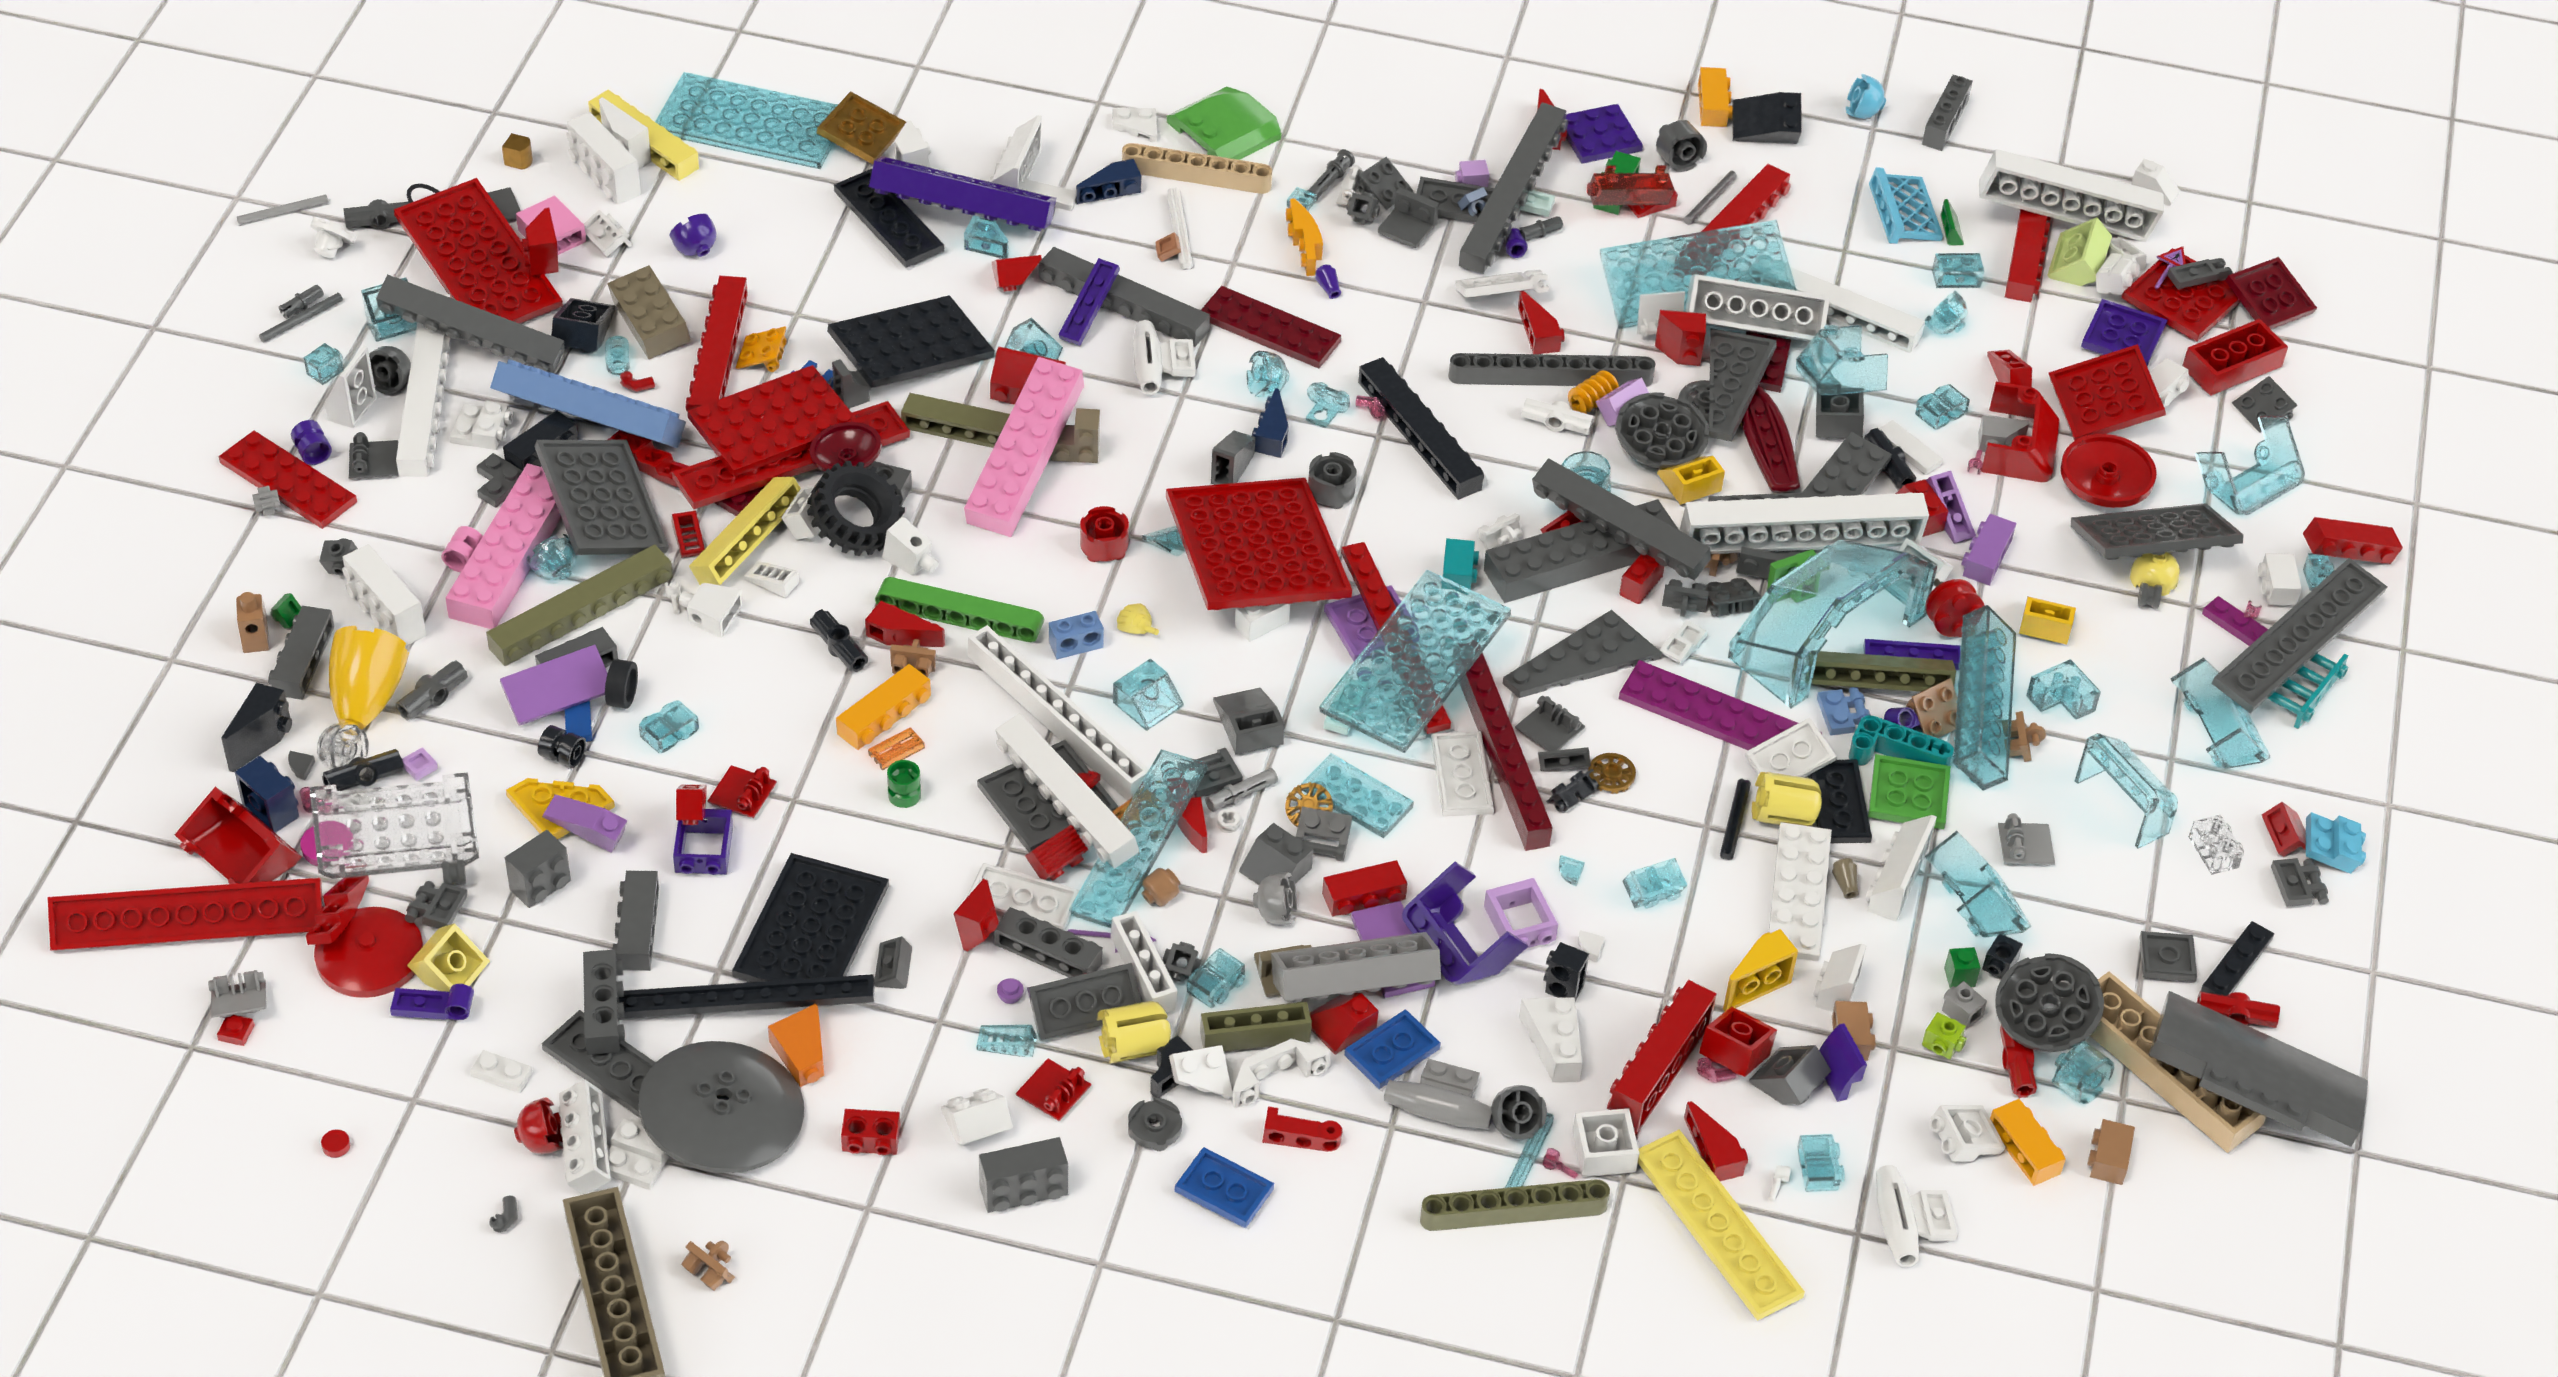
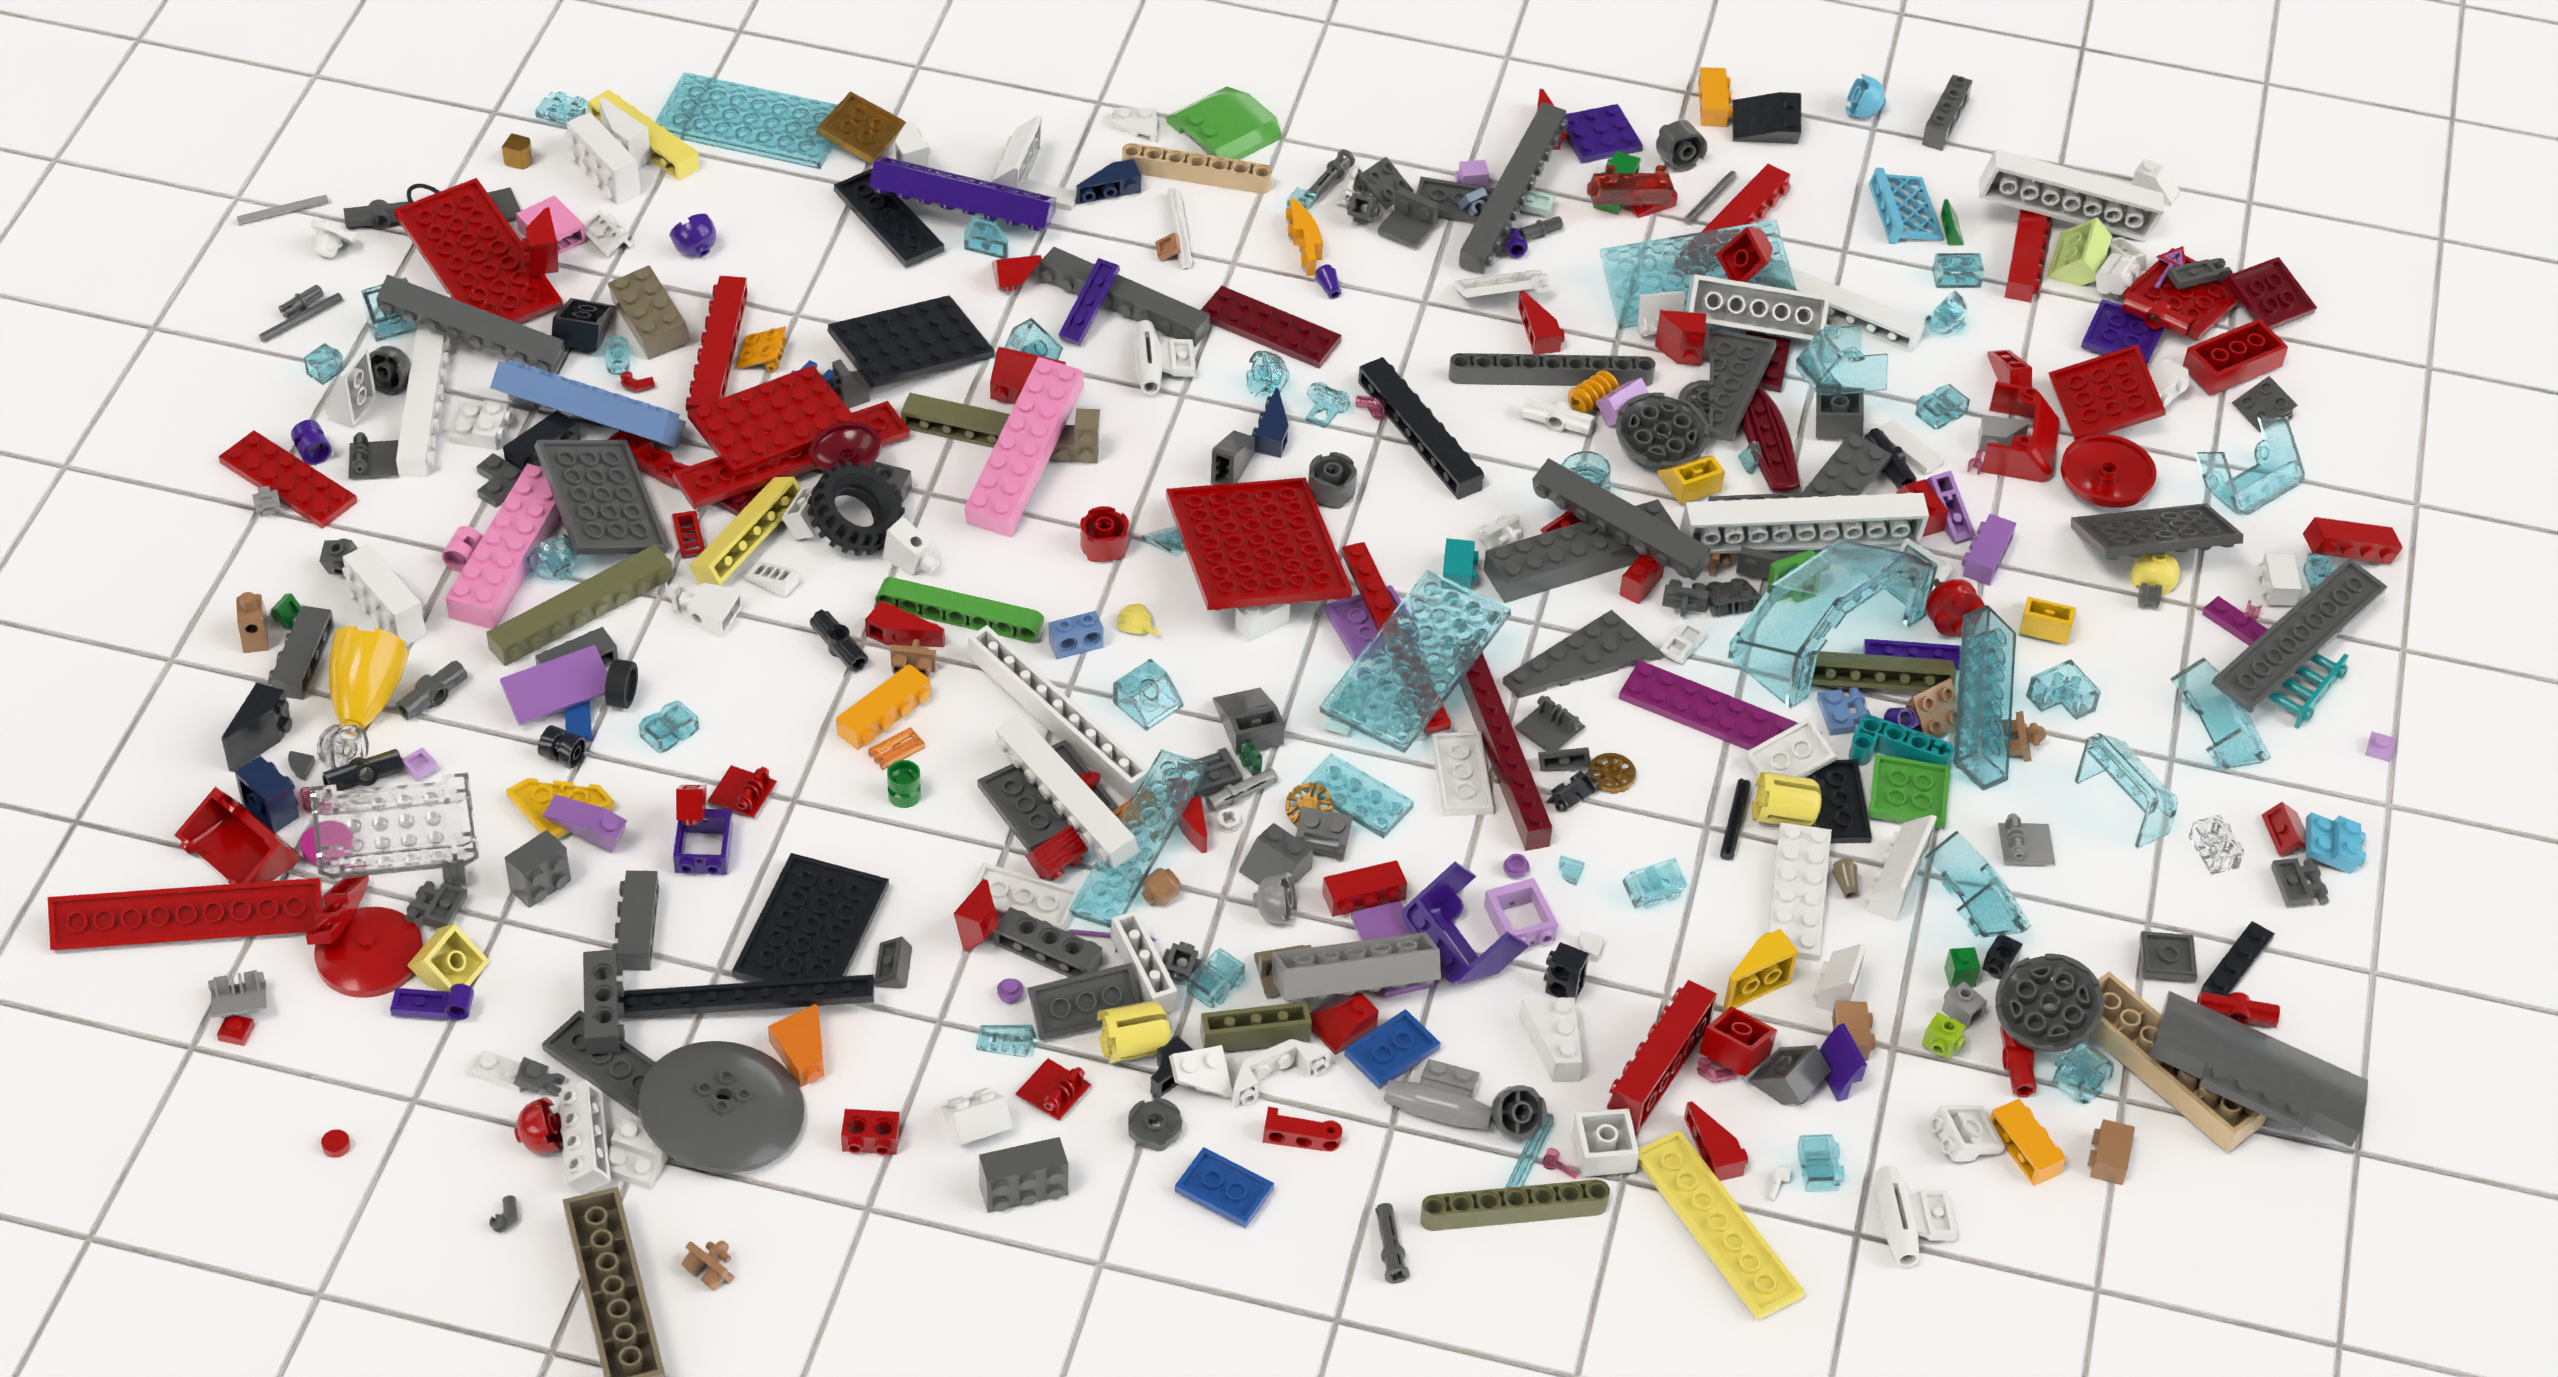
none -> dark grey plate [513,1057,566,1097]
none -> clear light blue plate [535,91,589,125]
none -> clear green plate [1239,739,1262,776]
none -> dark grey pin [1375,1203,1410,1284]
none -> medium lavender plate [1503,853,1529,878]
none -> red slope [1716,226,1773,282]
none -> clear light blue tile [1738,441,1761,475]
none -> red piece [2122,292,2194,337]
none -> lavender plate [2365,731,2396,762]

